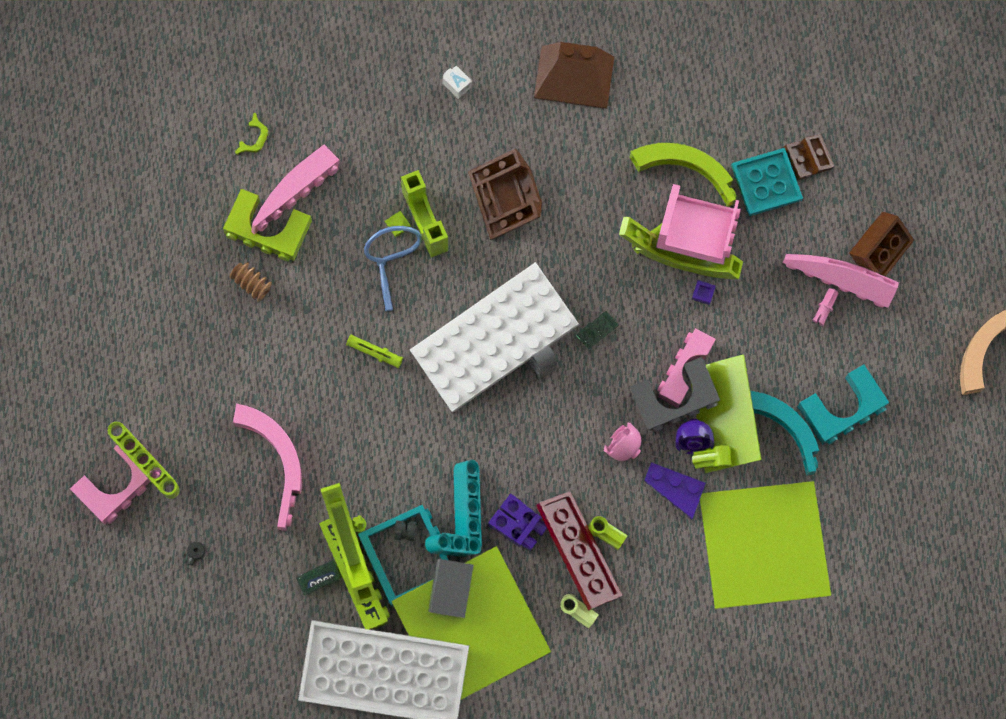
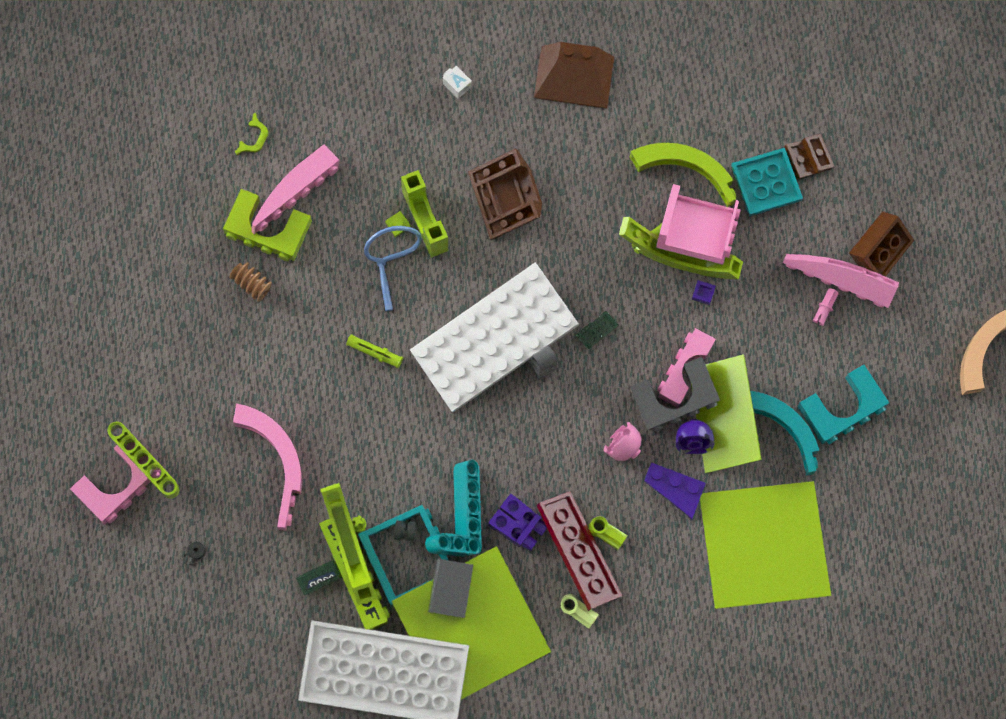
lime piece [692,446,732,469] -> none

